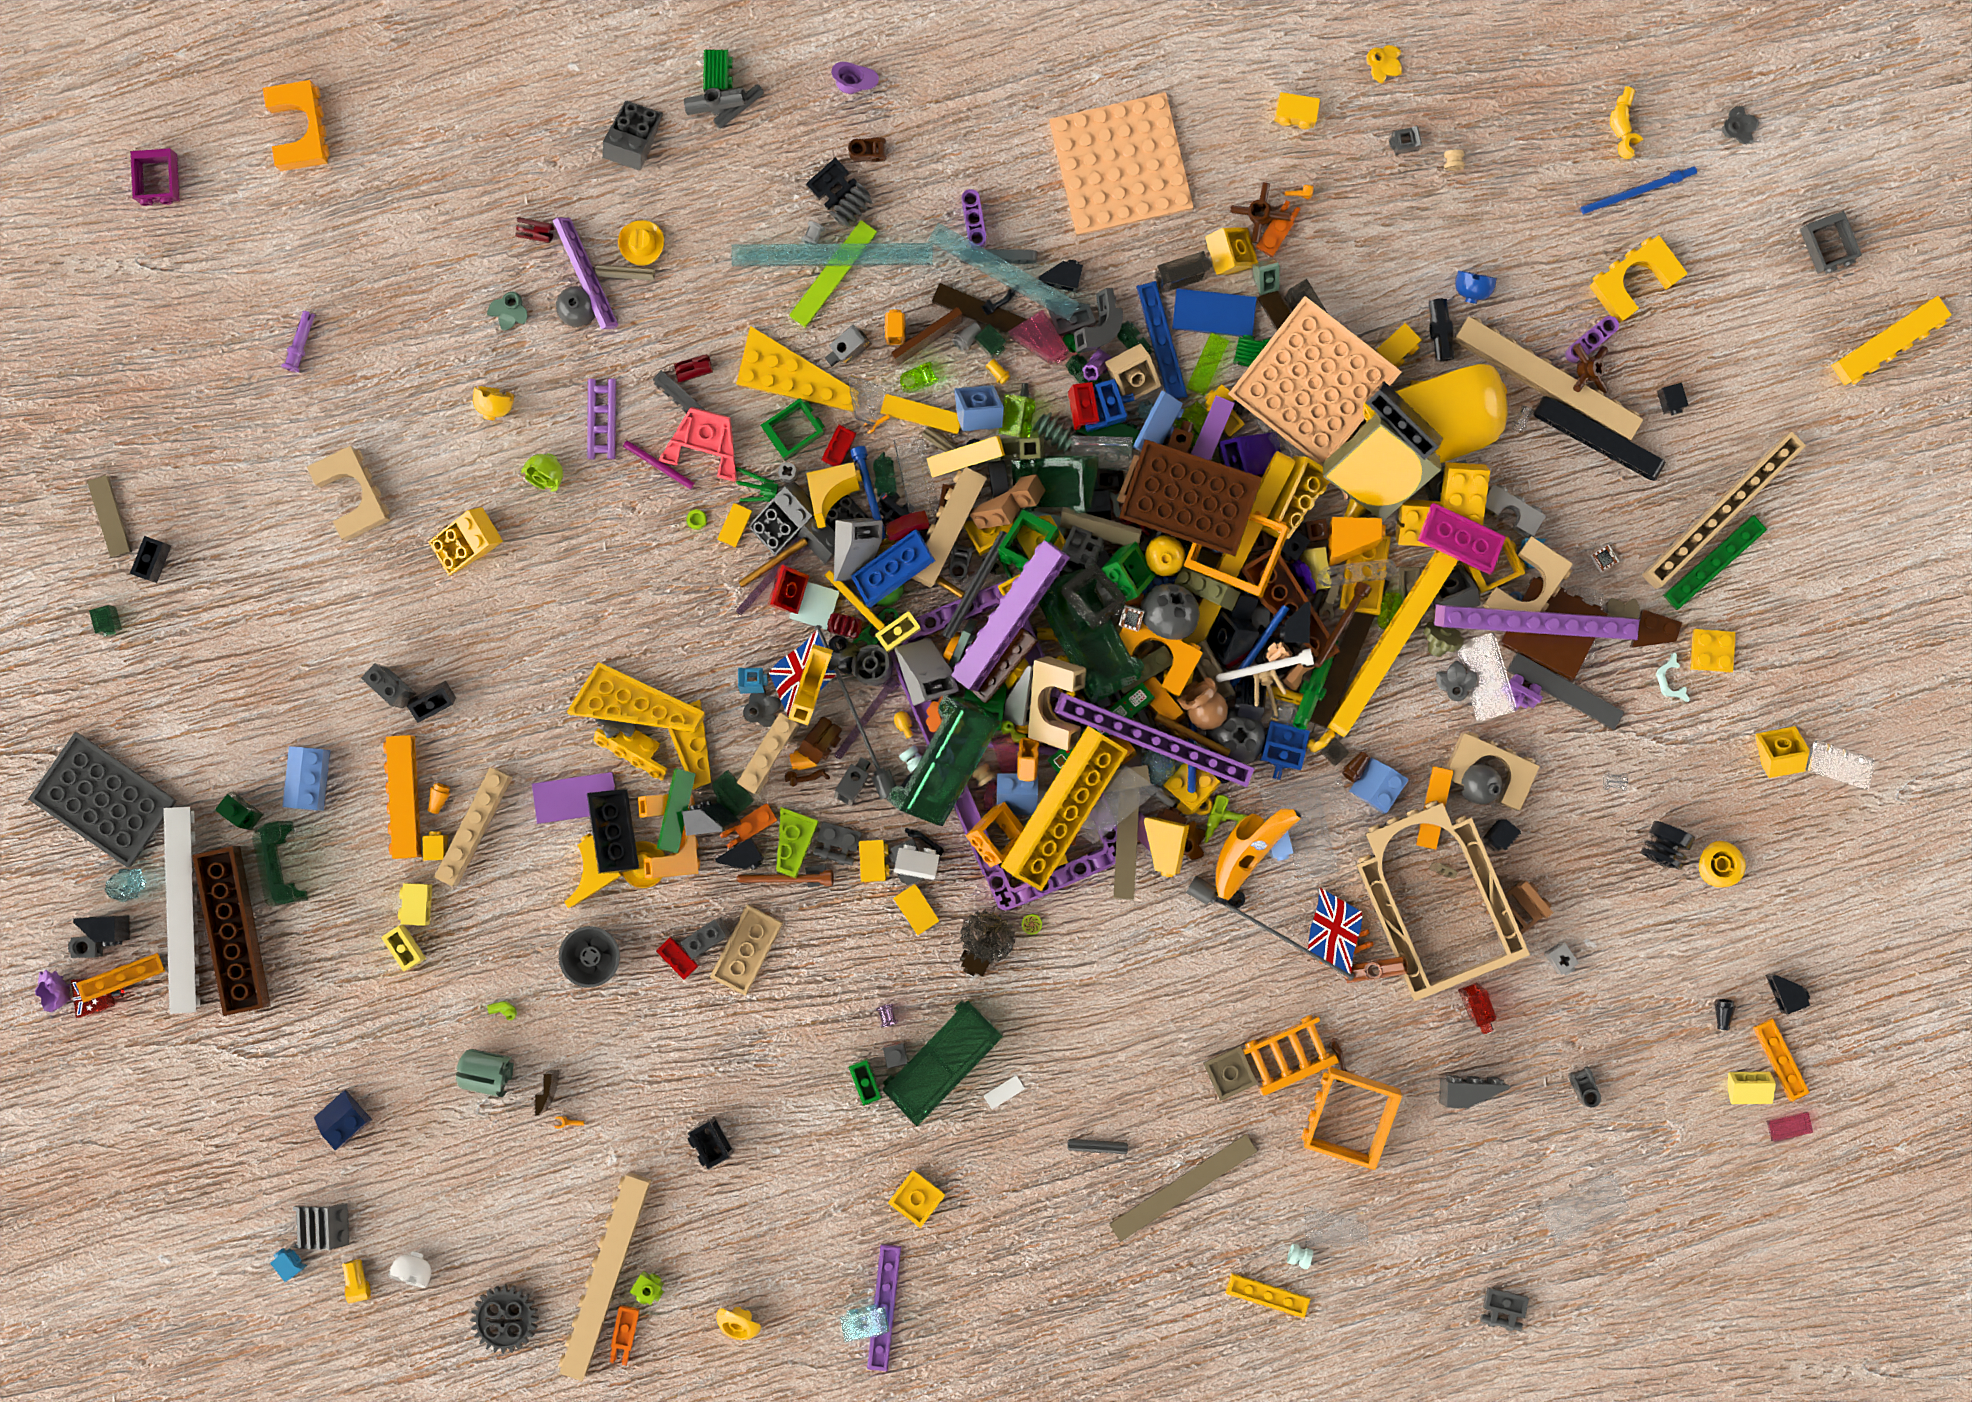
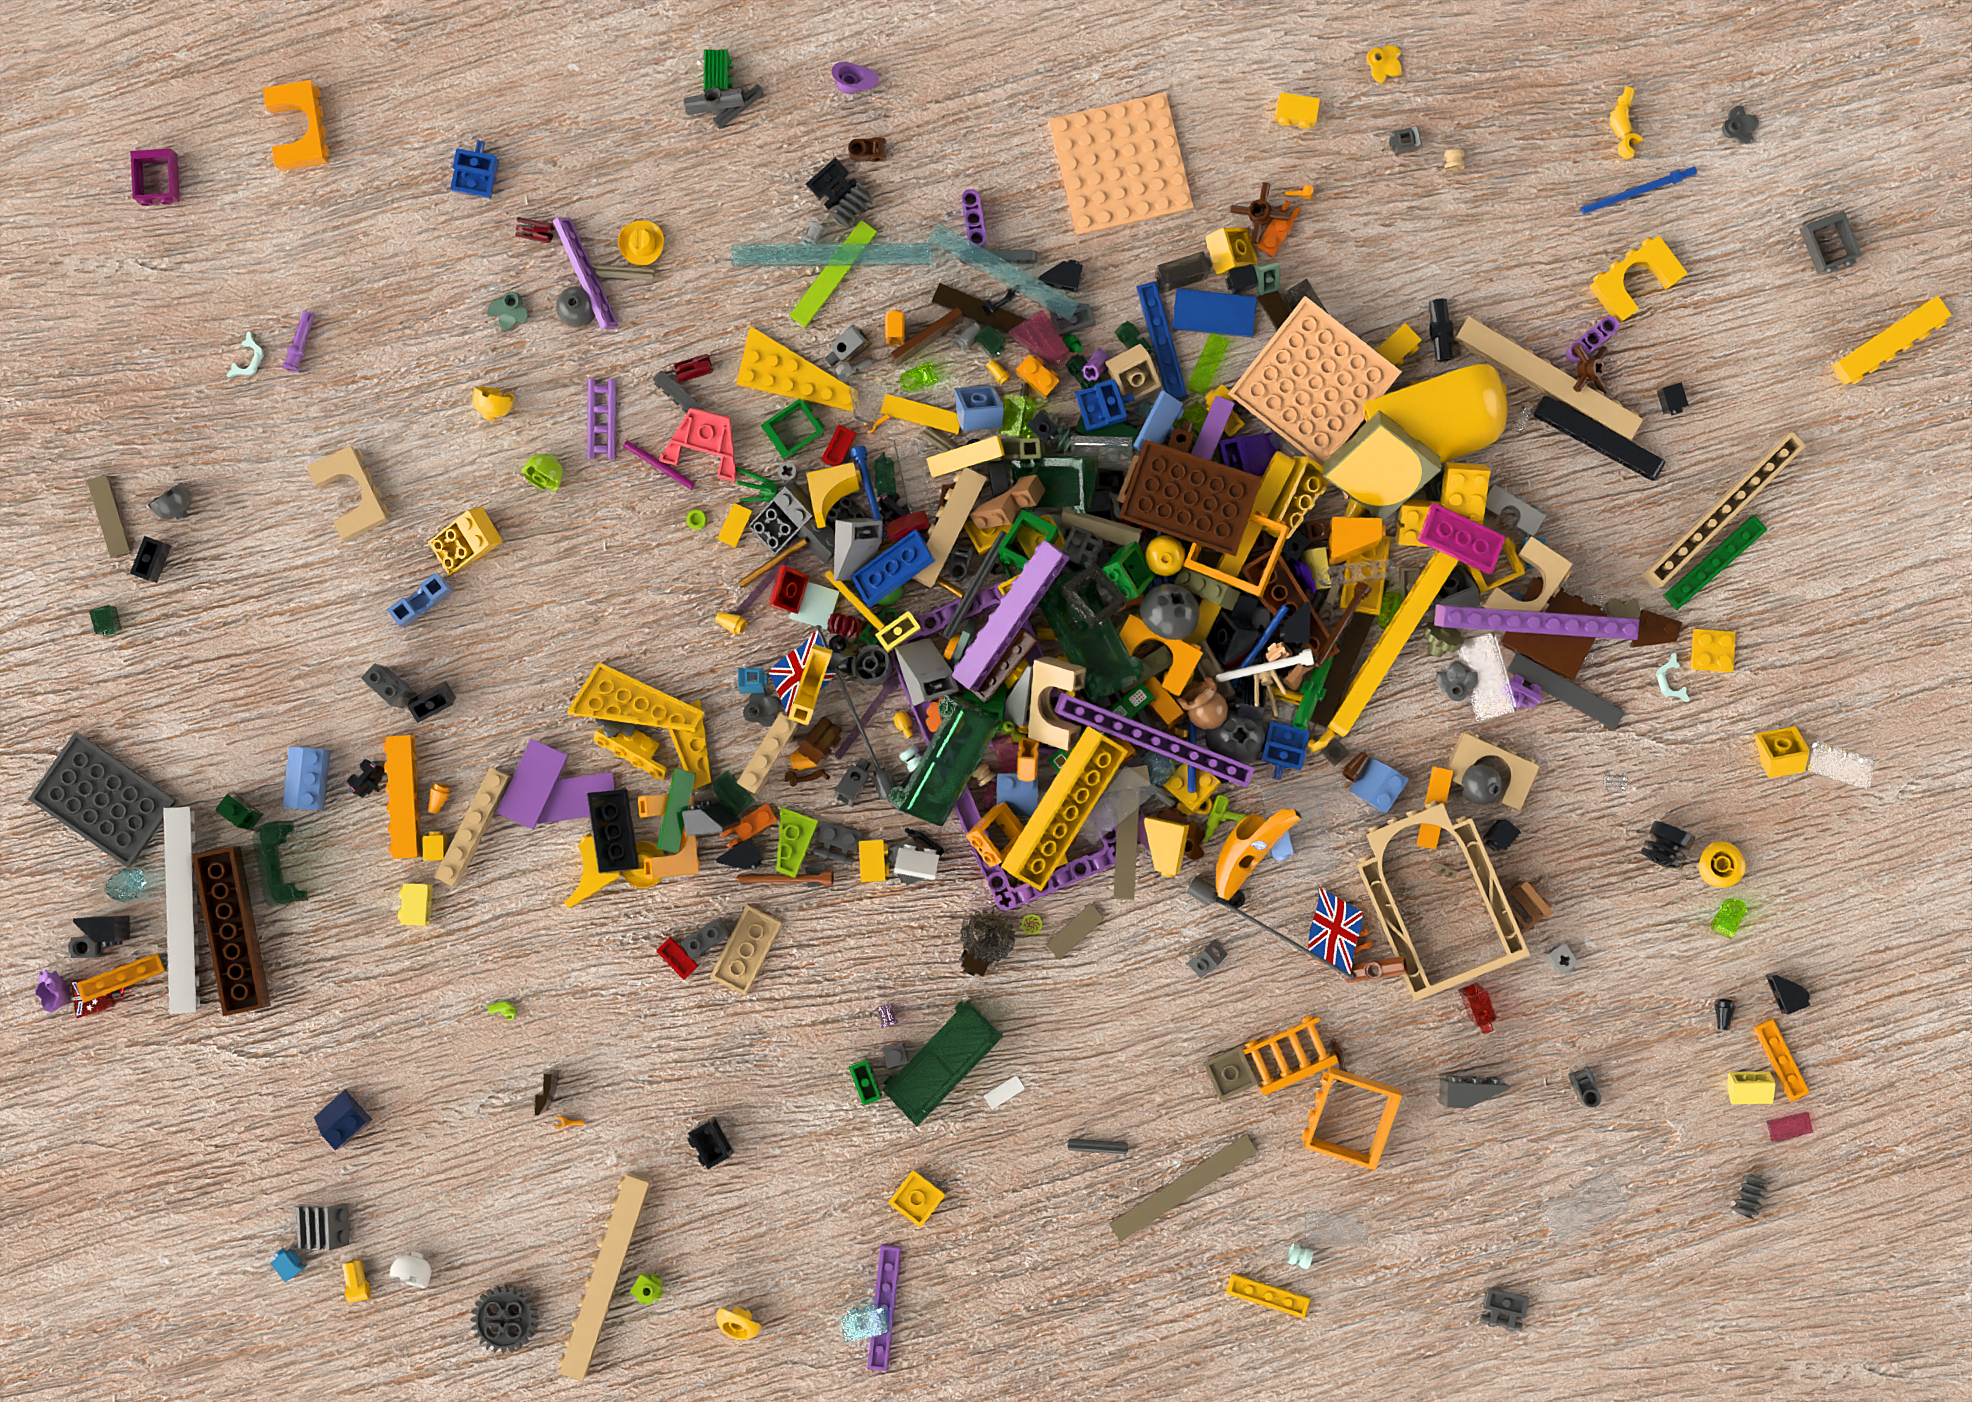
light yellow brick [381,925,426,972] -> none
sand green cylinder [456,1049,514,1098] -> none
dark grey piece [559,926,620,988] -> none
dark grey slope [603,100,663,171] -> none
orange hinge [609,1304,640,1366] -> none
yellow piece [893,884,939,936] -> none
red panel [1068,382,1099,430] -> none
dark grey arch [1074,288,1123,352] -> none
tile [1119,605,1145,631] -> none
pearl gold bar [1154,713,1230,757] -> none
green brick [1233,335,1270,367] -> none
brick [1365,381,1443,460] -> none
blue cylinder [1455,270,1497,304] -> none
tile [1590,544,1619,573] -> none
none -> dark grey cylinder [148,482,191,520]
none -> light aqua helmet [227,332,264,378]
none -> black hips [347,759,385,798]
none -> medium blue arch [387,572,453,628]
none -> blue plate [450,140,499,199]
none -> medium lavender tile [496,739,569,830]
none -> yellow cone [715,611,747,635]
none -> light grey bar [836,358,873,382]
none -> light orange brick [1016,354,1060,400]
none -> black brick [1027,409,1061,442]
none -> dark tan tile [1046,903,1104,960]
none -> dark grey bracket [1187,939,1228,978]
none -> black brick [1225,264,1258,294]
none -> clear neon green piece [1711,898,1747,939]
none -> dark grey piece [1731,1174,1771,1220]

